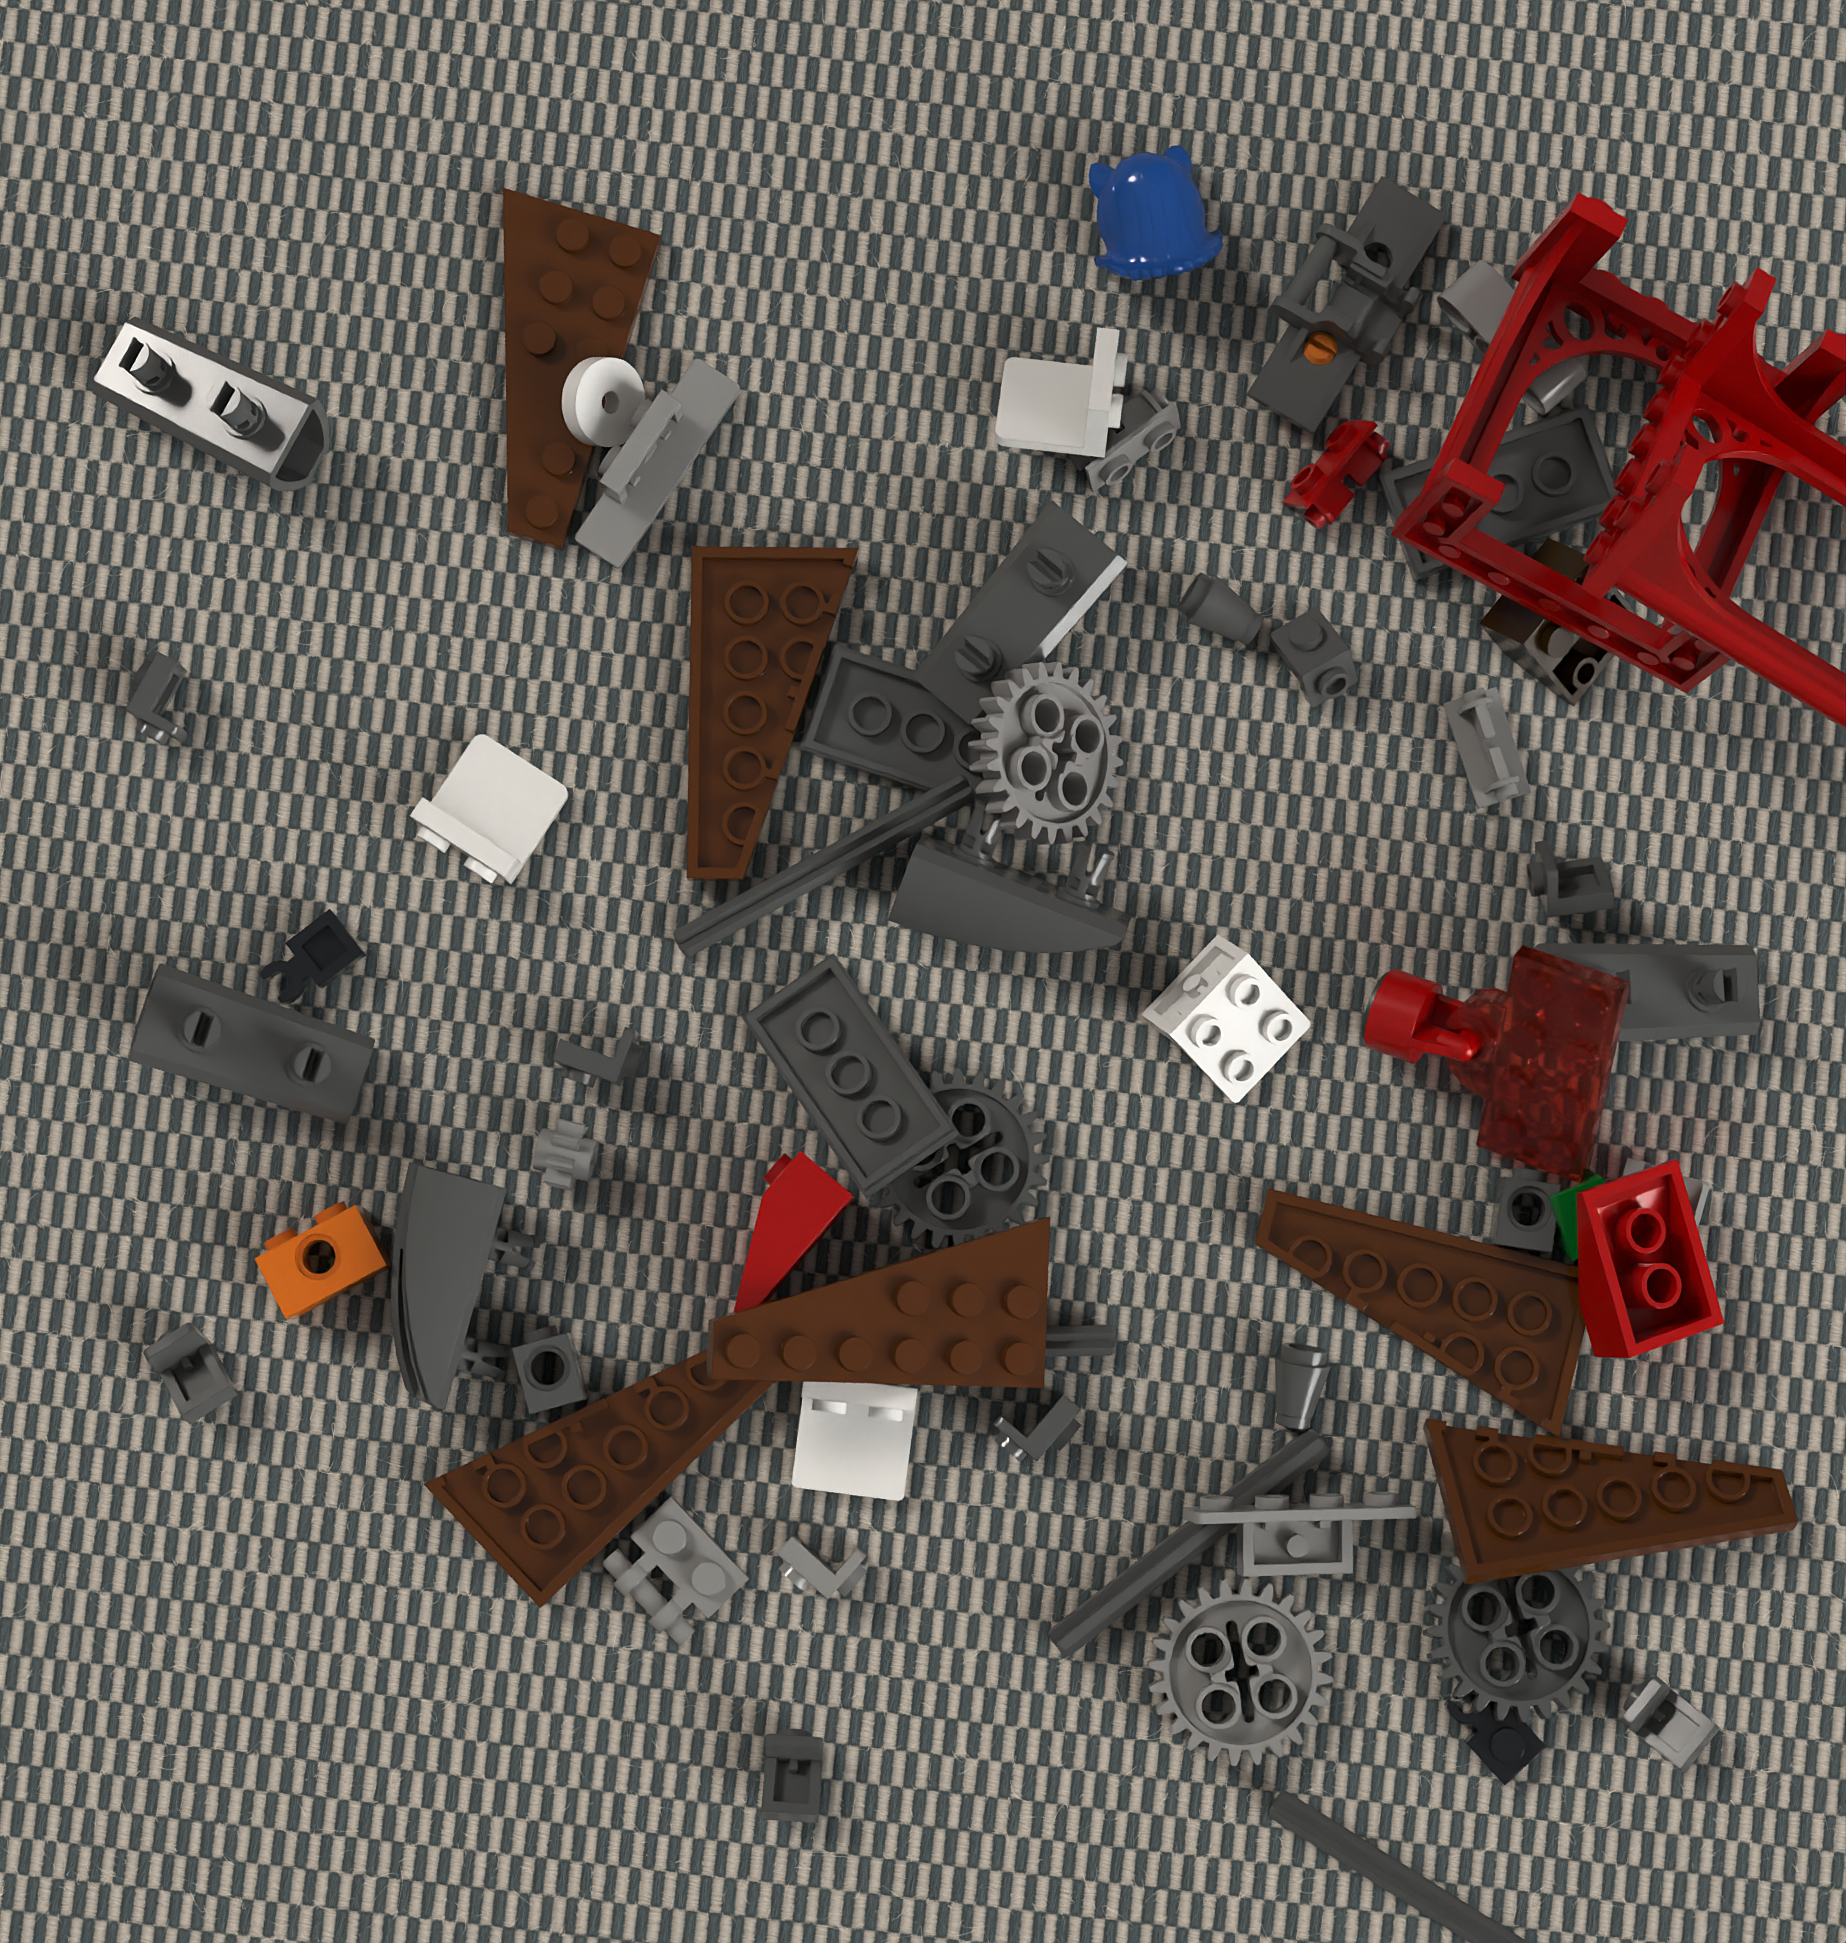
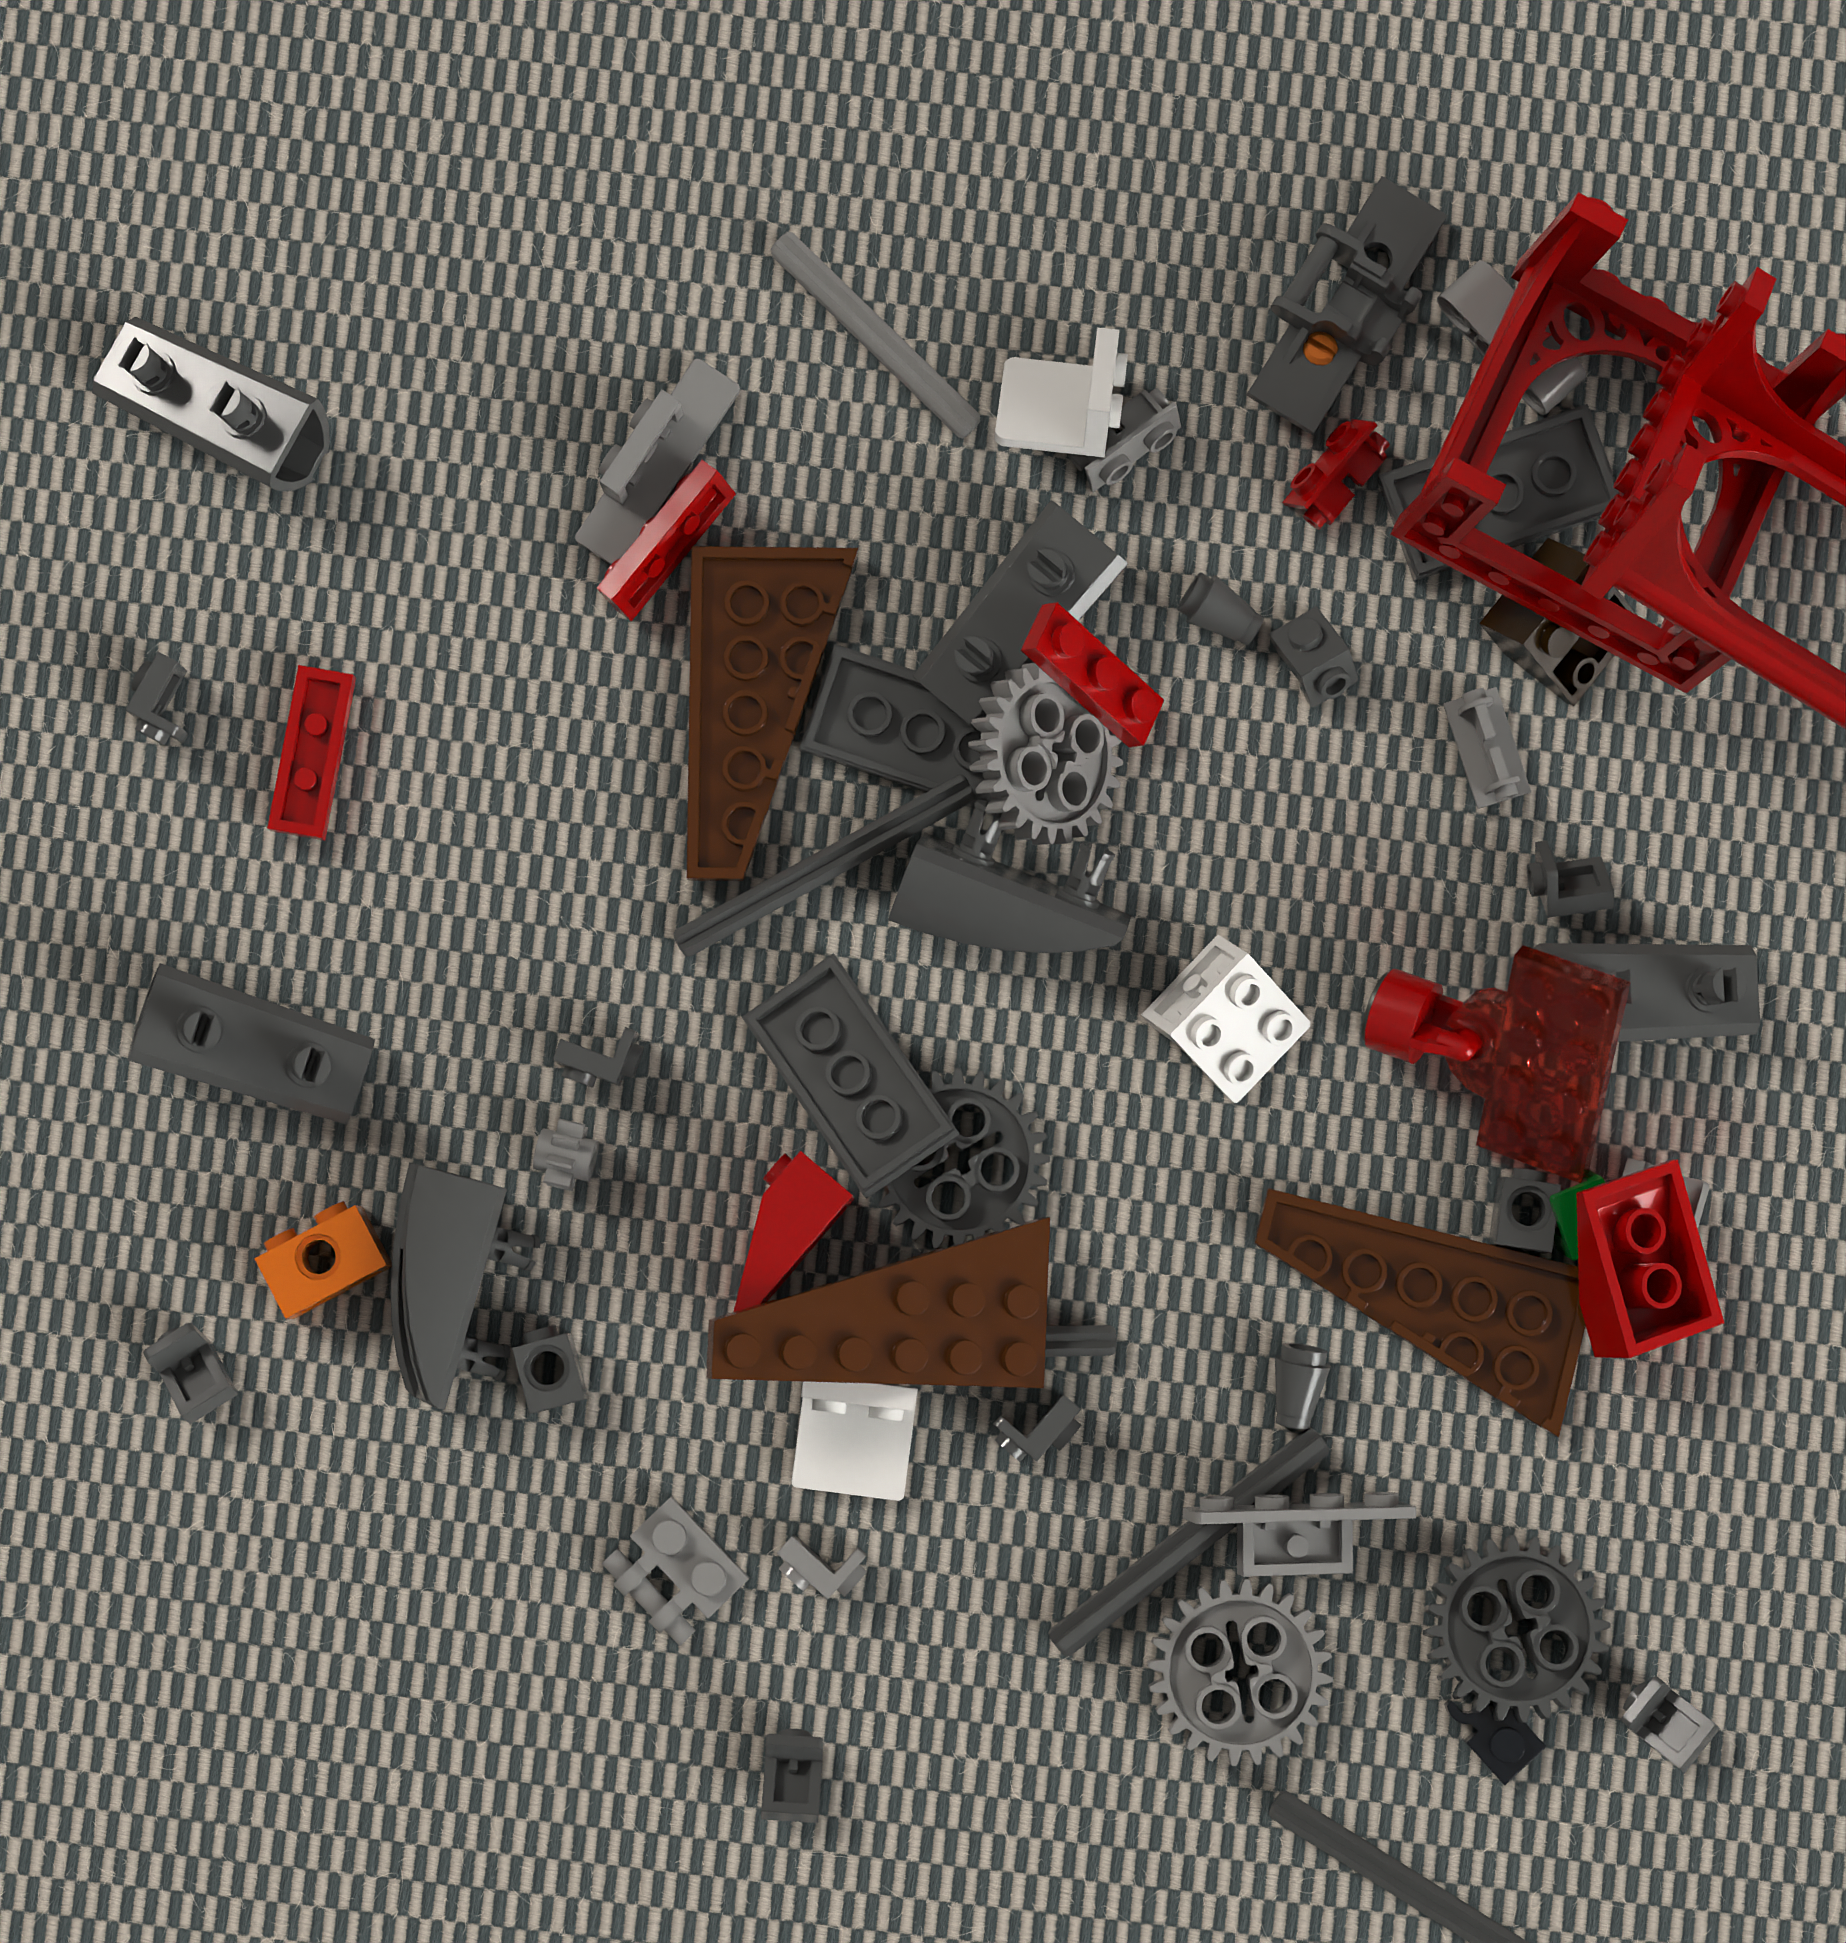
black plate [260,909,366,1005] -> none
white bracket [410,734,568,884] -> none
reddish brown wing [424,1349,777,1608] -> none
reddish brown wing [503,188,662,551] -> none
white piece [562,357,645,447] -> none
blue hair [1089,145,1223,281] -> none
reddish brown wing [1423,1418,1798,1585] -> none
none -> red plate [267,665,356,841]
none -> red plate [596,460,736,622]
none -> light grey axle [771,232,981,439]
none -> red plate [1020,602,1164,747]

